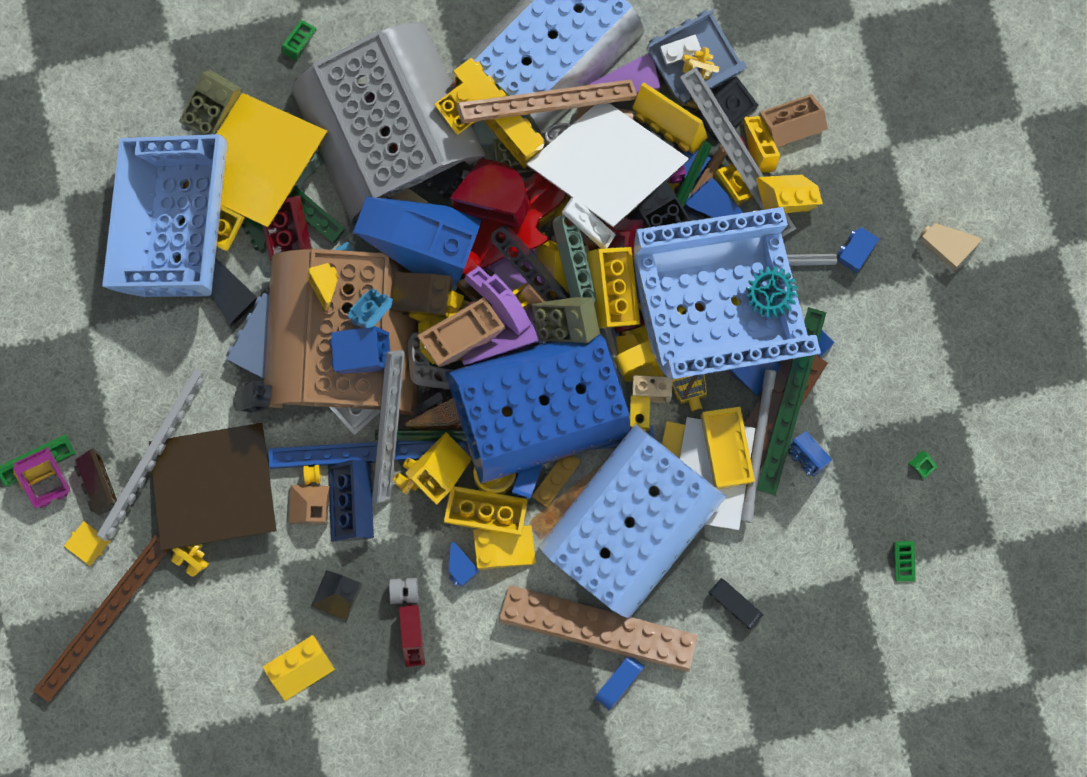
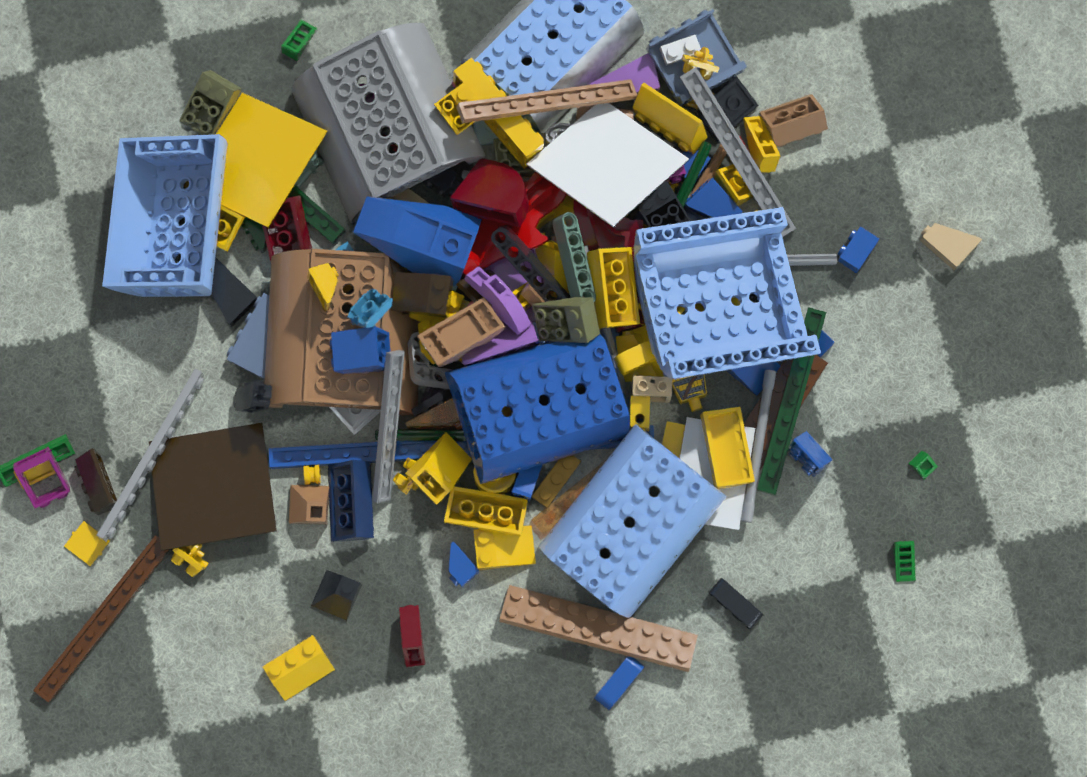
light grey wheel [389,578,419,604] -> none
white tile [562,197,616,249] -> none
teal gear [746,266,798,319] -> none
yellow slope [756,175,823,213] -> none

